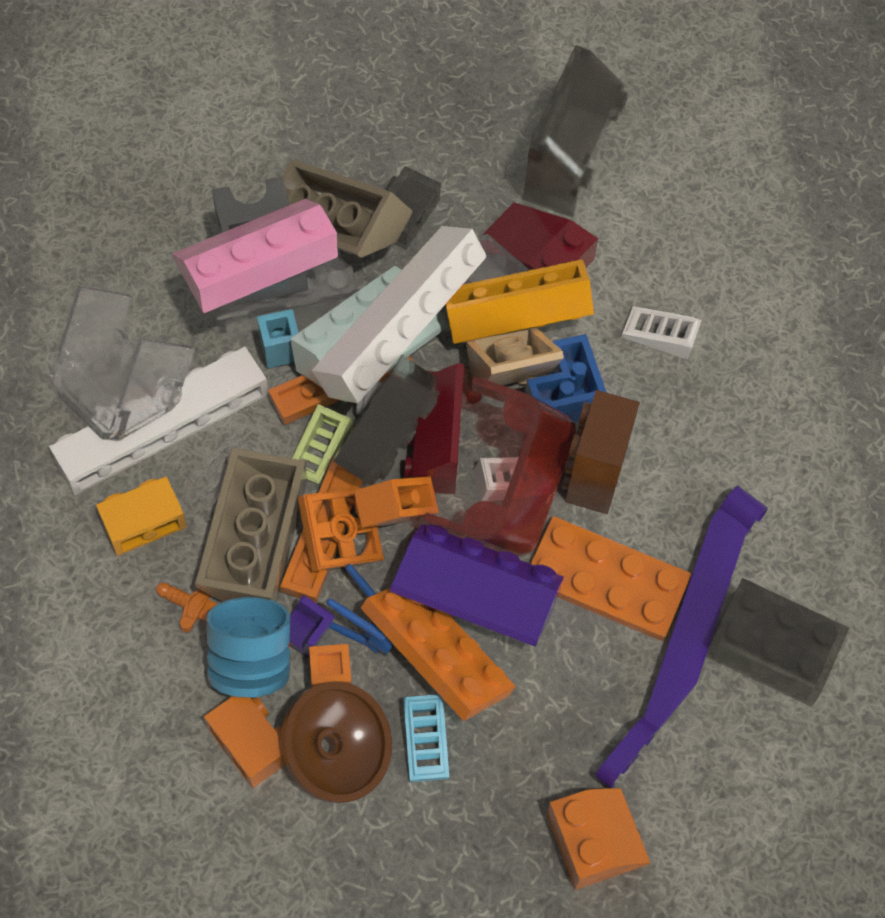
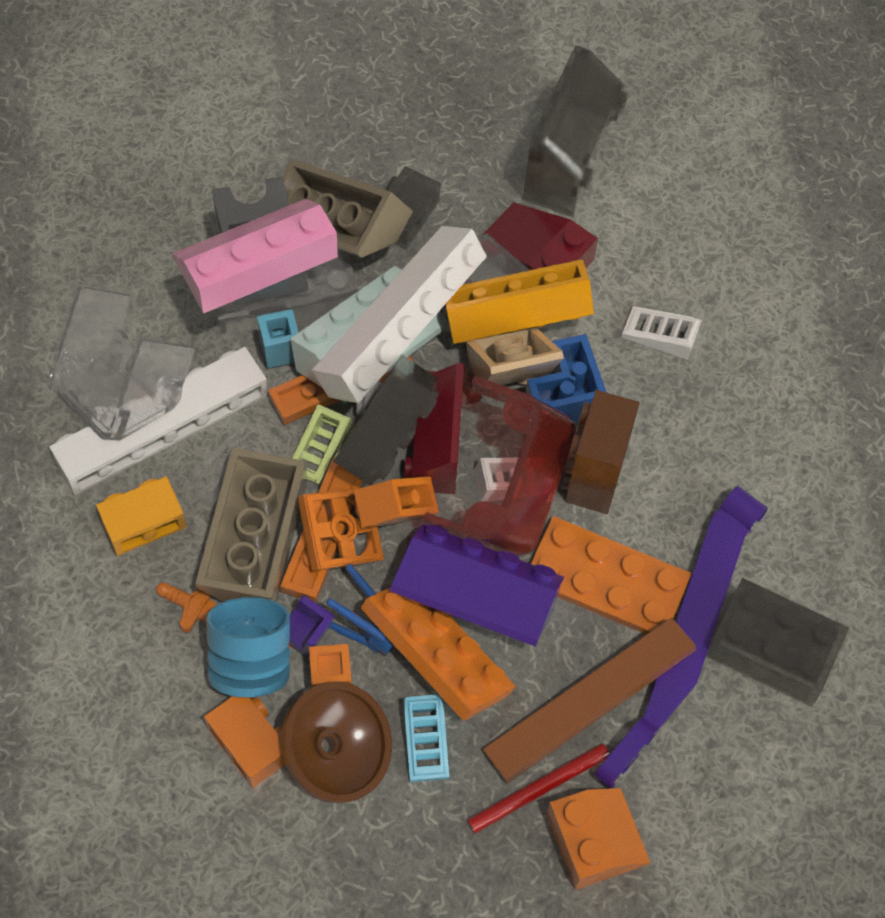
none -> red bar [466,743,610,834]
none -> dark orange tile [483,617,696,784]

